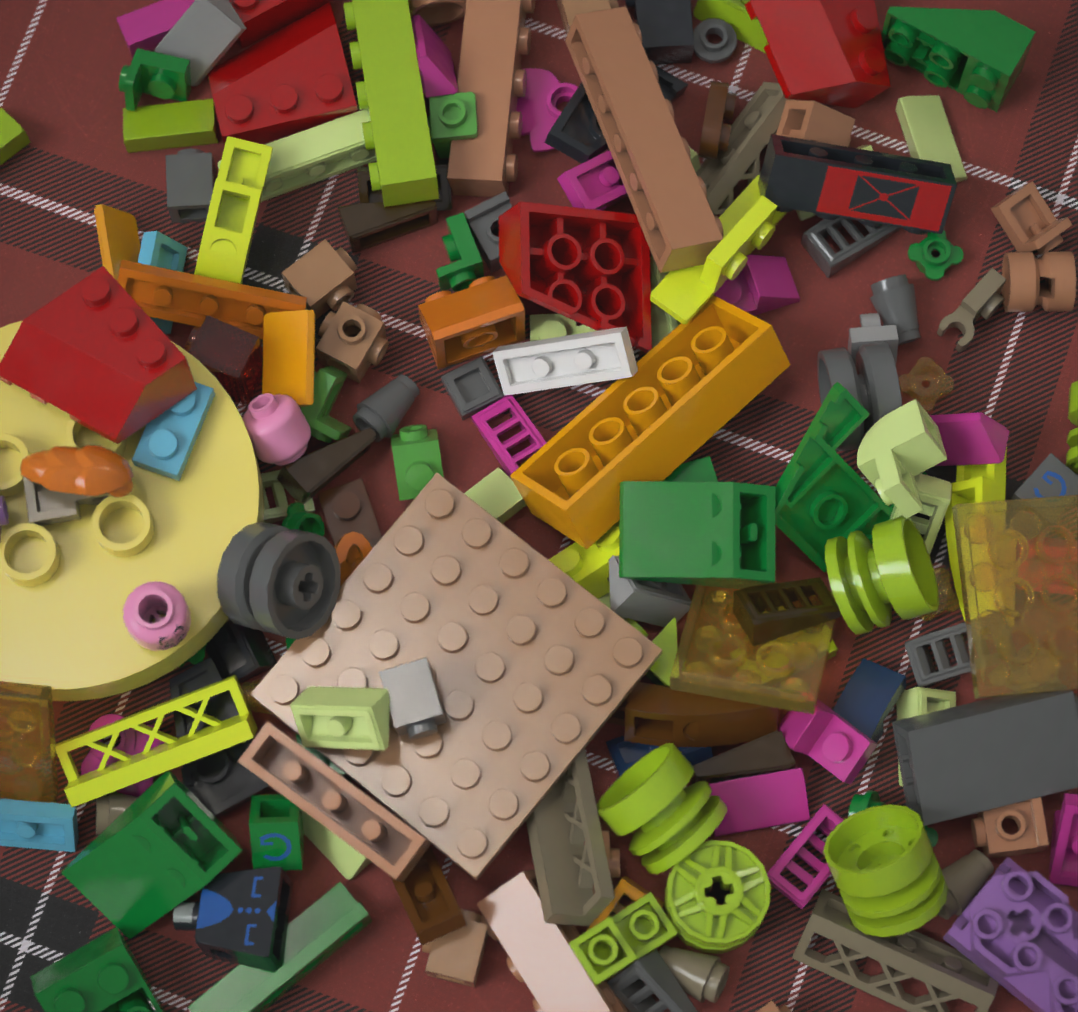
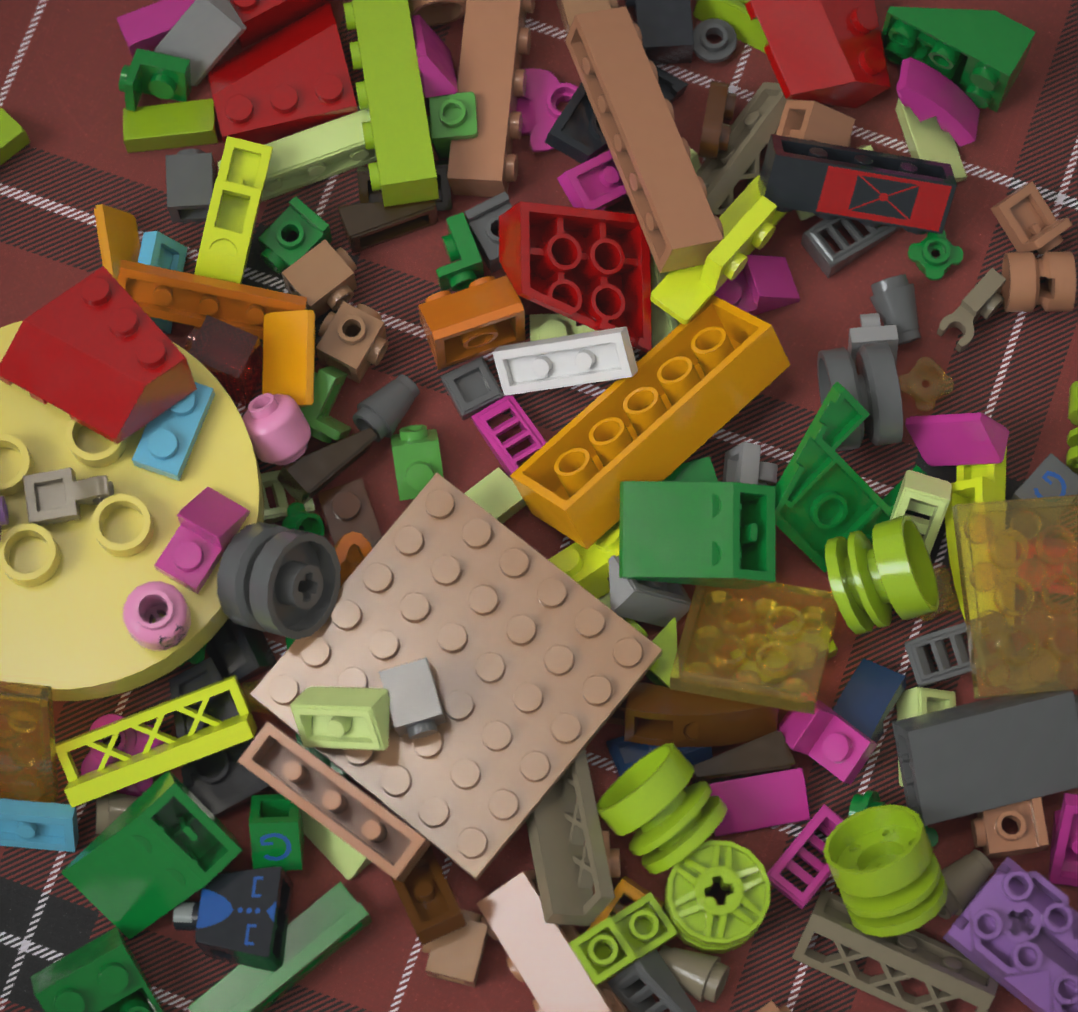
orange arm [20,445,133,498] -> none
dark brown slope [733,577,841,647] -> none
yellowish green brick [857,399,947,519] -> none
none -> dark pink slope [154,486,250,594]
none -> green brick [258,196,332,274]
none -> light grey tile [722,442,778,486]
none -> dark pink slope [896,57,980,147]

